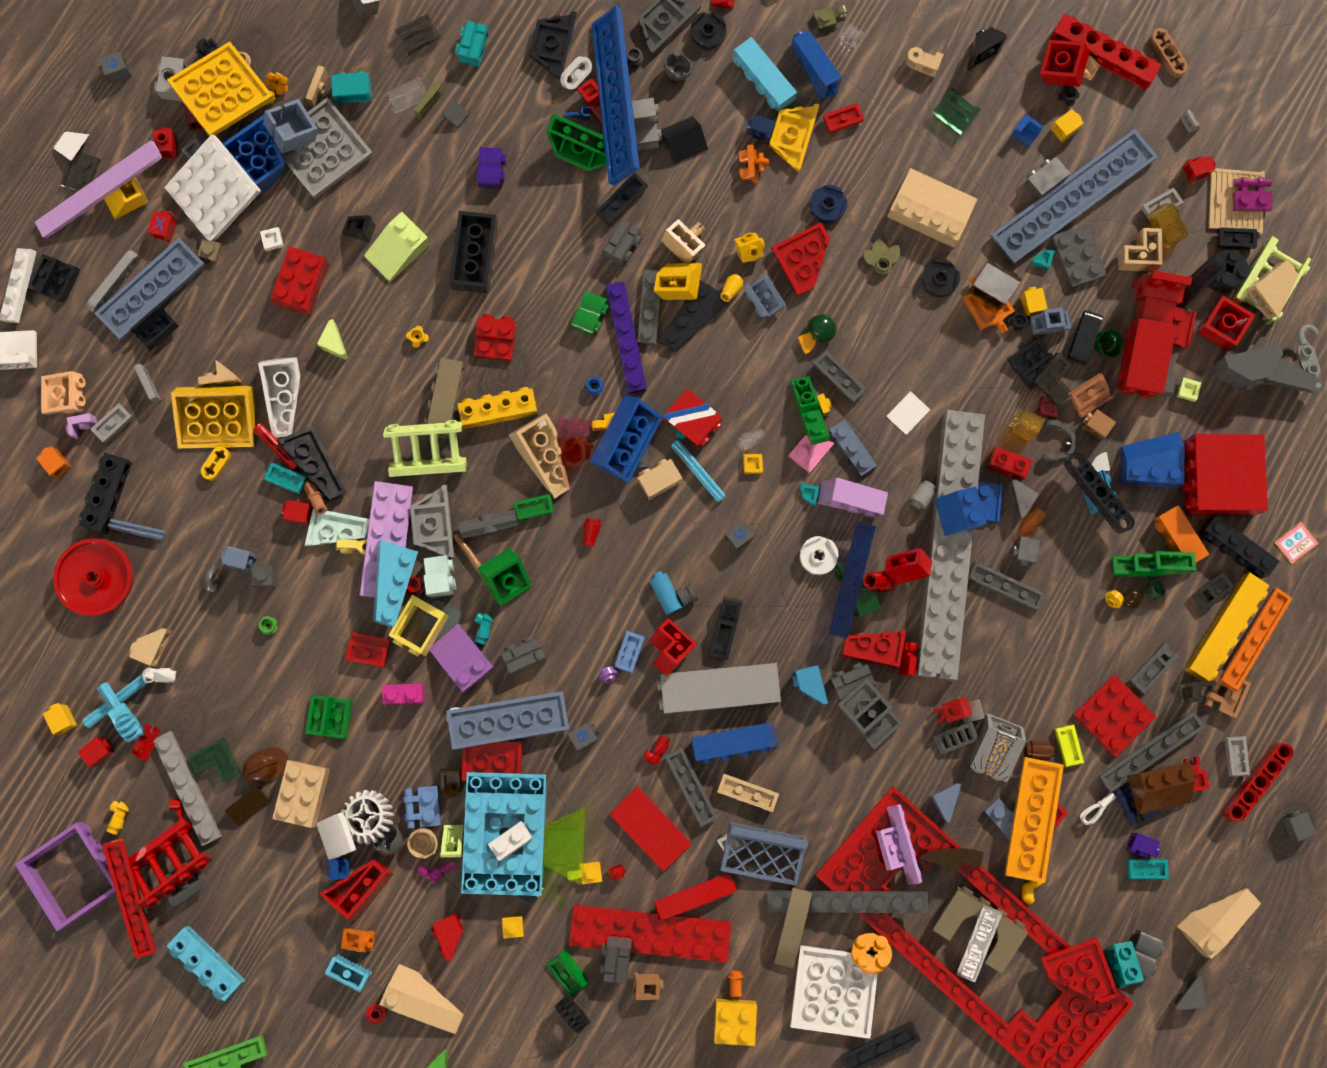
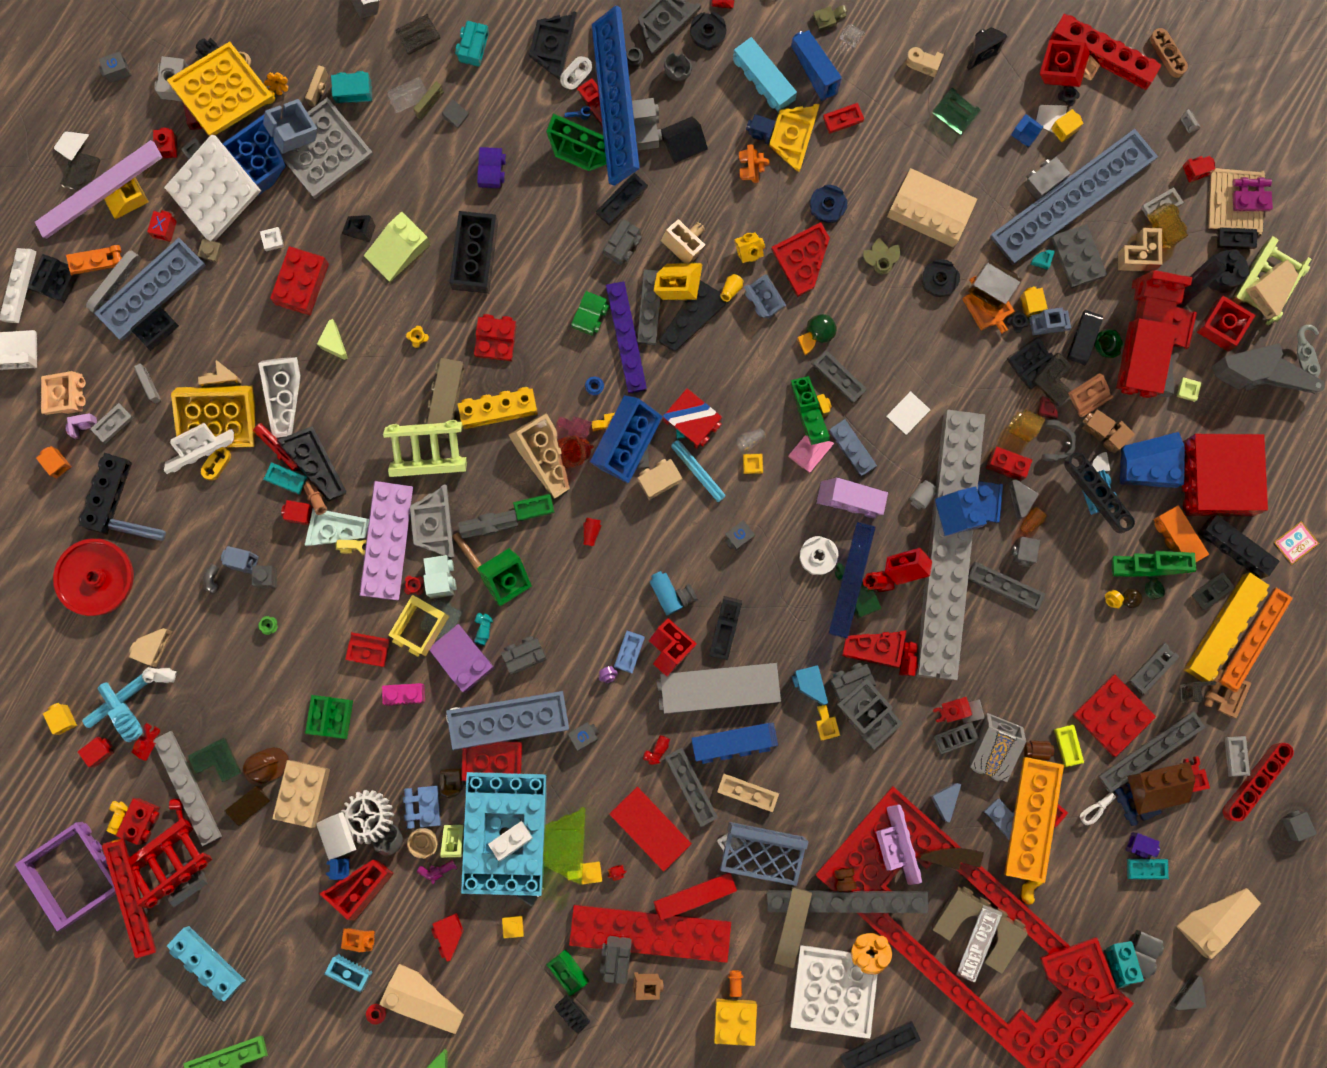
medium azure wedge [373,540,418,627] -> none
teal tile [800,483,819,506] -> none
none -> orange plate [66,245,122,275]
none -> red brick [116,798,160,845]
none -> white bracket [164,423,234,474]
none -> yellow plate [815,705,840,741]
none -> reddish brown wheel [834,868,857,891]
none -> white sticker [1036,105,1067,133]
none -> medium nougat brick [1103,421,1135,453]

